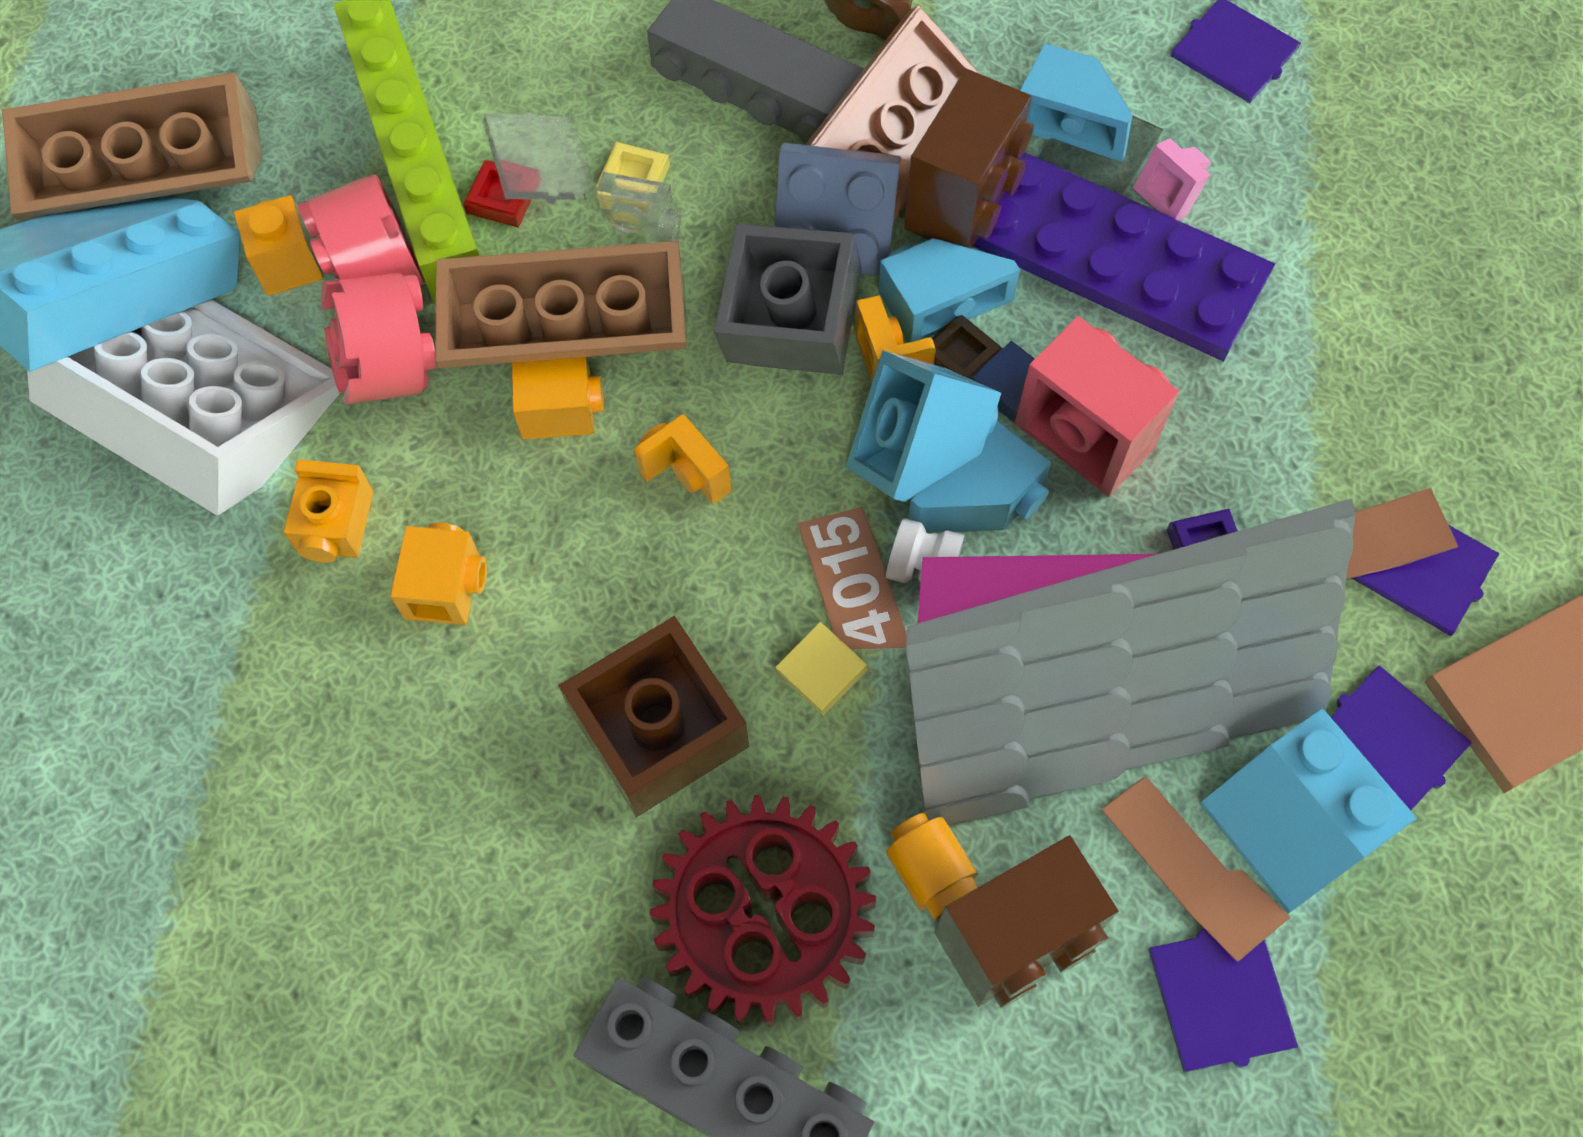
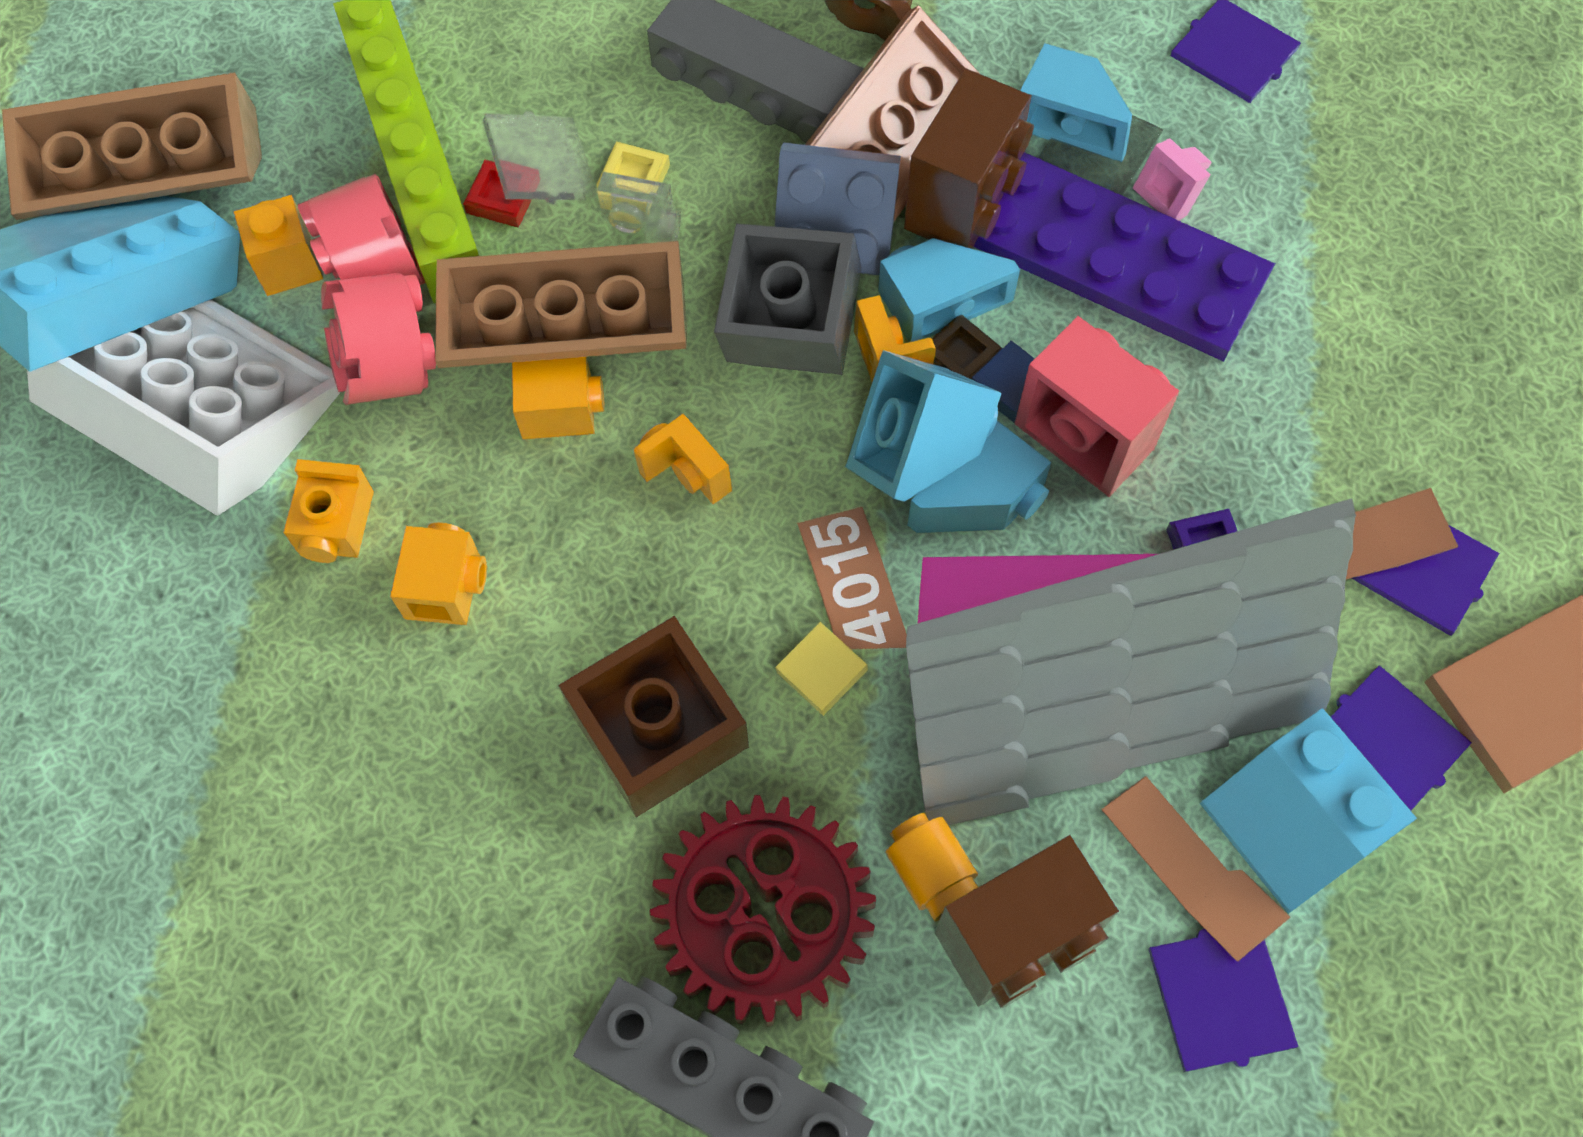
white wheel [886,518,965,584] -> none

